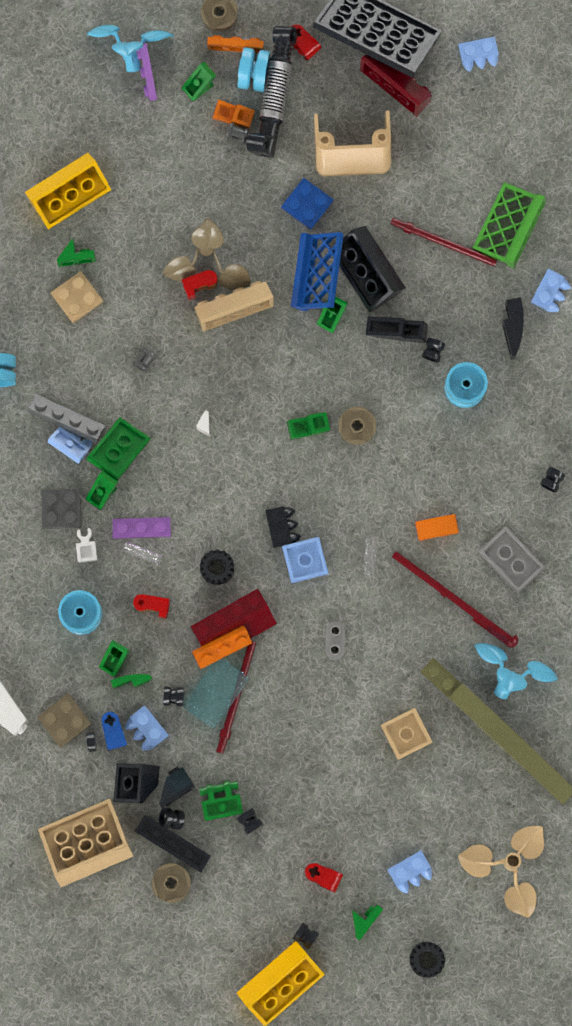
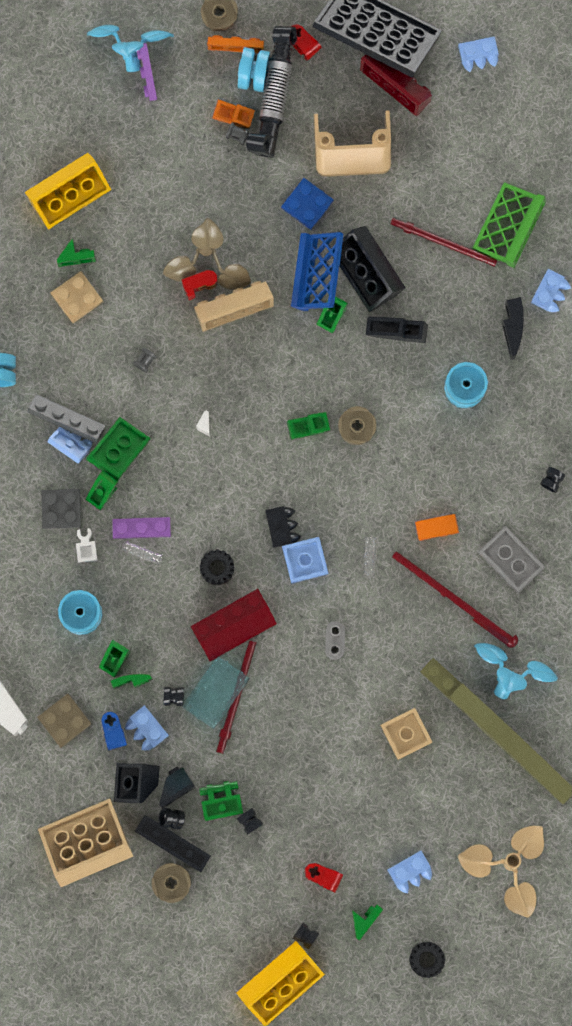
black tile [86,732,97,752] -> none
red leg [133,594,171,619] -> none
green slope [181,62,216,102] -> none
orange plate [192,625,252,669] -> none
black wheel [422,338,445,363] -> none

